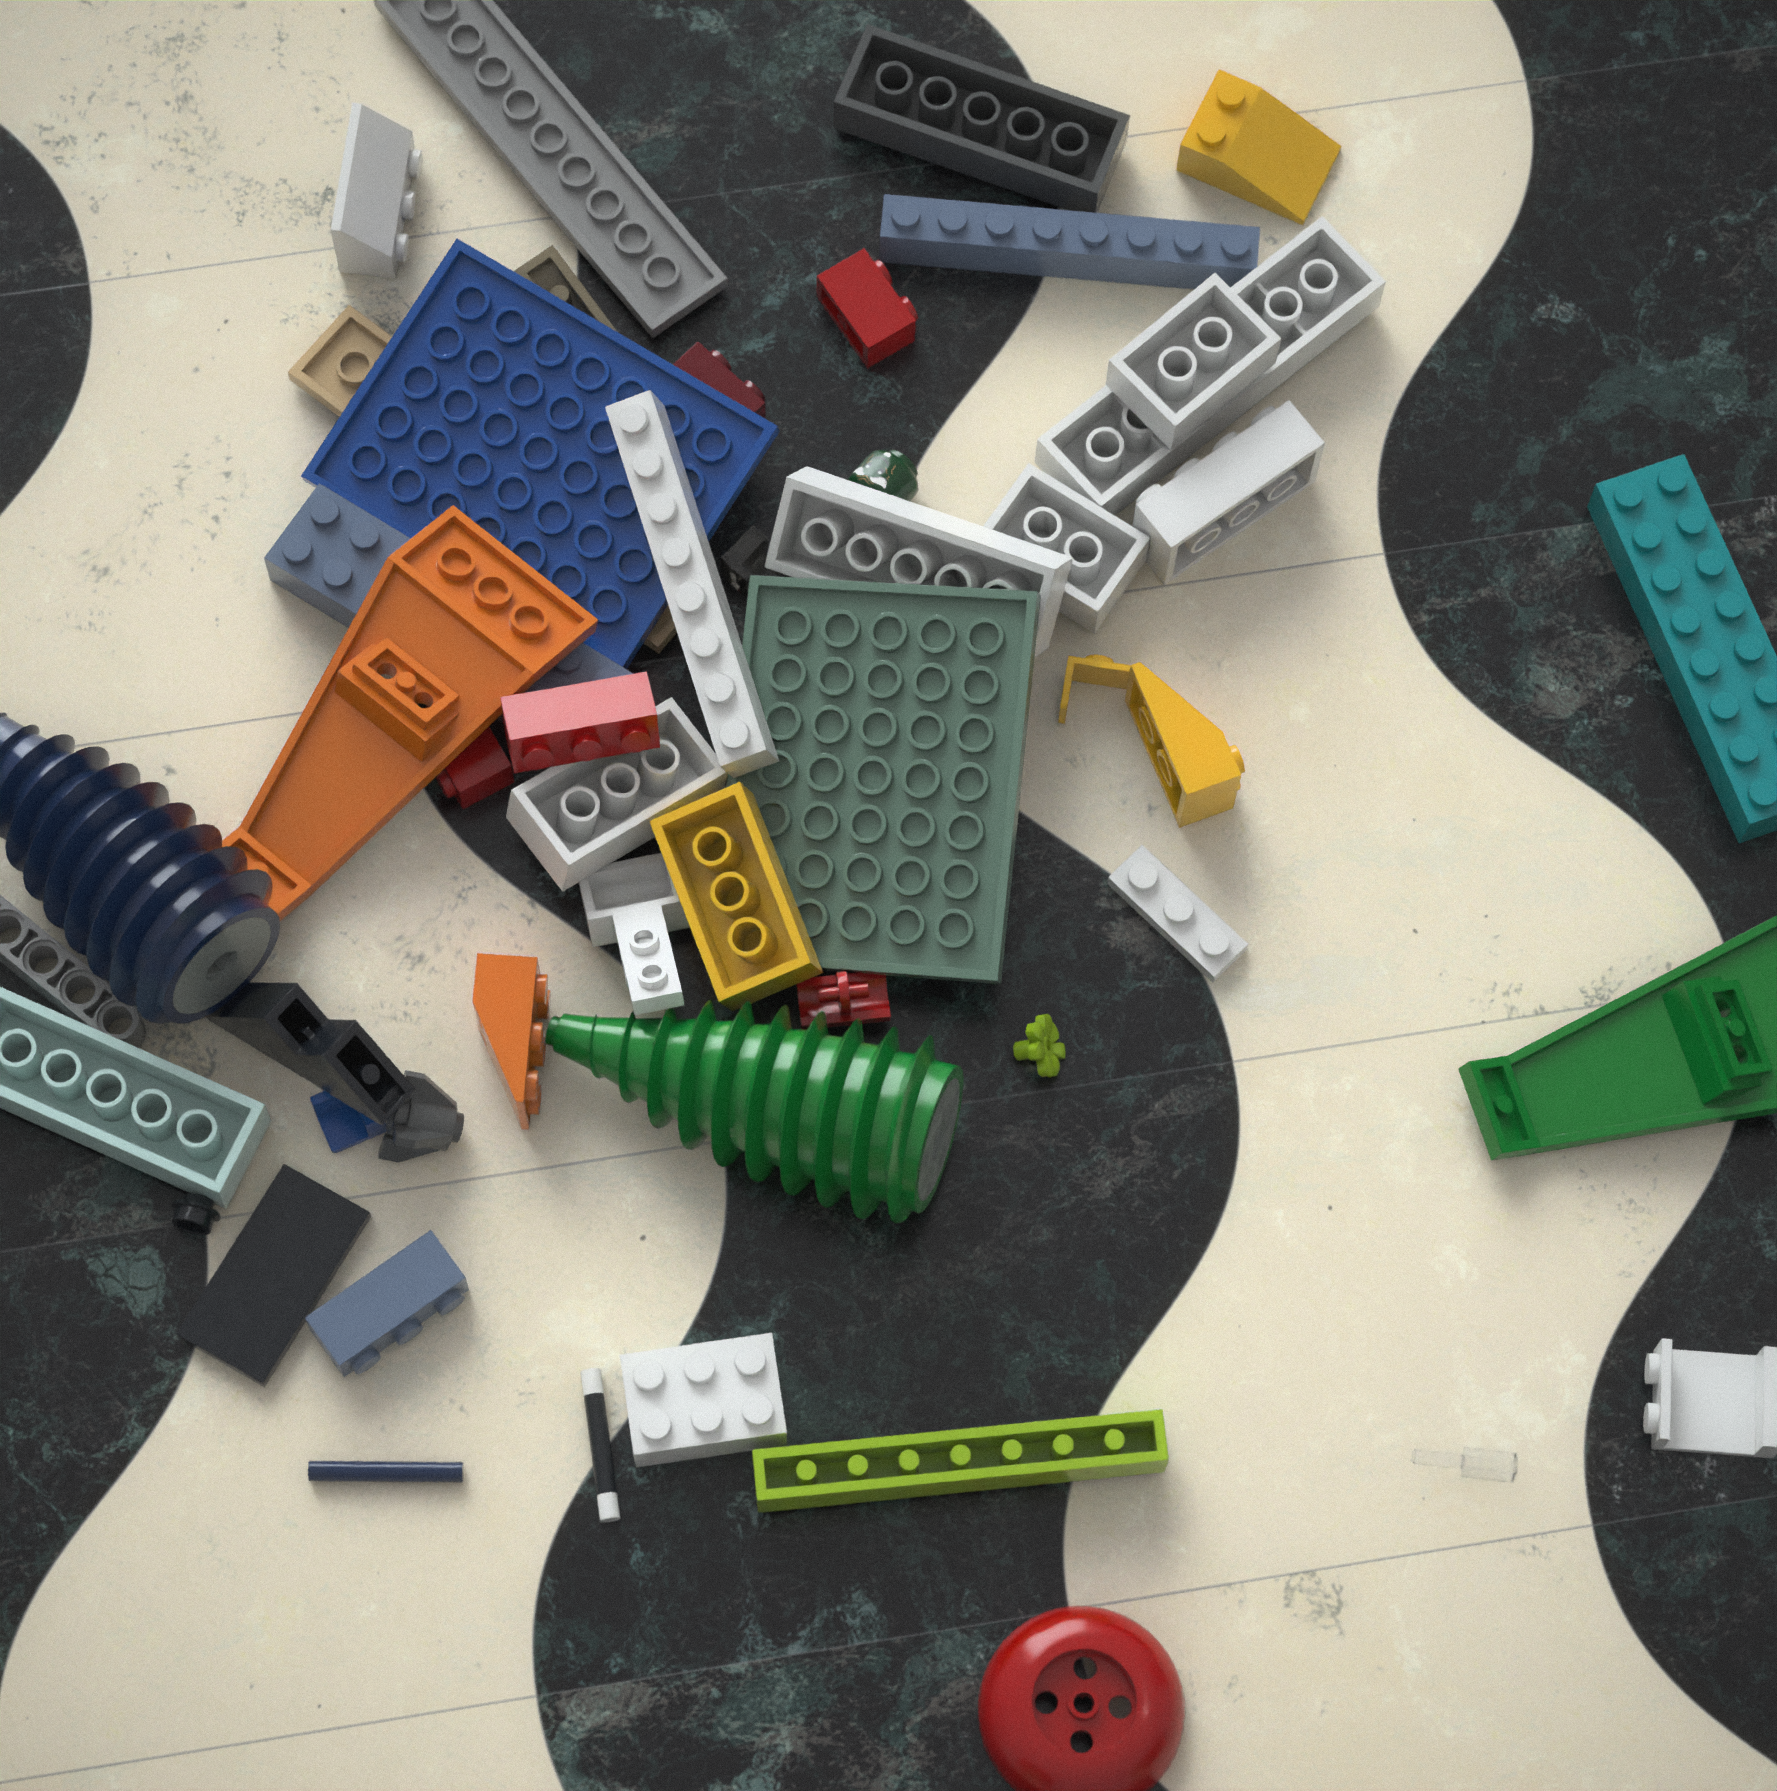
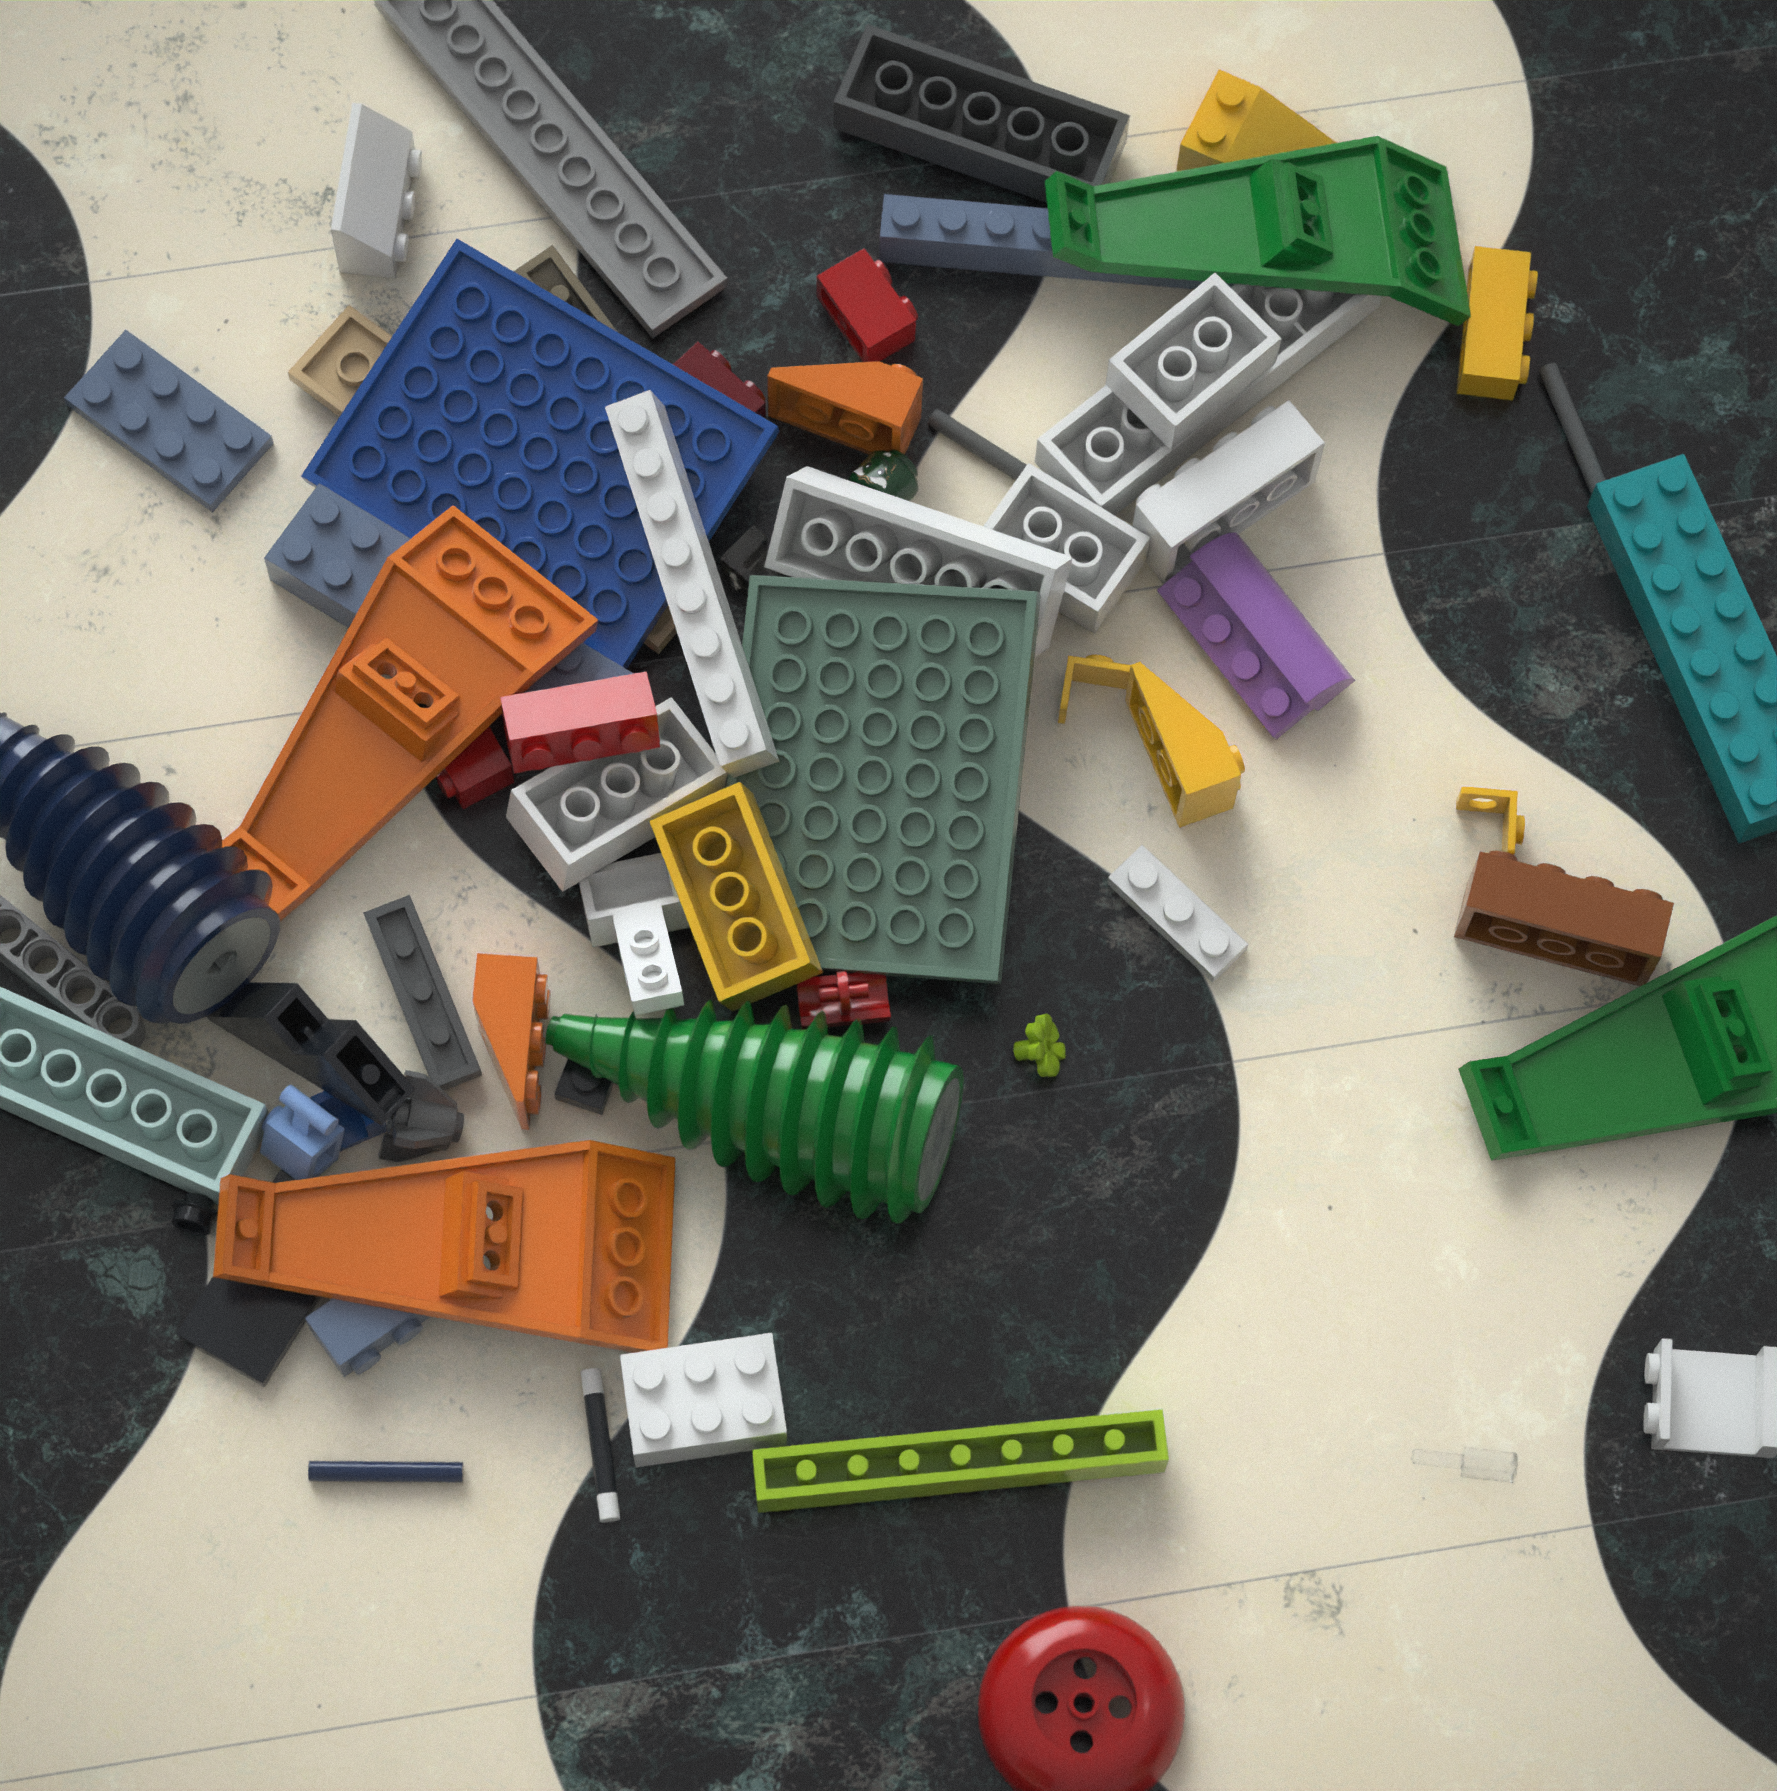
none -> sand blue plate [64,330,274,513]
none -> orange wing [213,1140,676,1353]
none -> light blue brick [260,1085,345,1180]
none -> dark grey plate [363,895,482,1091]
none -> black plate [554,1059,614,1115]
none -> orange slope [767,361,923,455]
none -> dark grey bar [927,409,1027,480]
none -> green wing [1045,136,1471,326]
none -> medium lavender brick [1157,532,1356,739]
none -> dark orange brick [1454,851,1674,987]
none -> yellow bracket [1456,787,1525,855]
none -> yellow brick [1457,246,1538,400]
none -> dark grey bar [1539,363,1606,495]

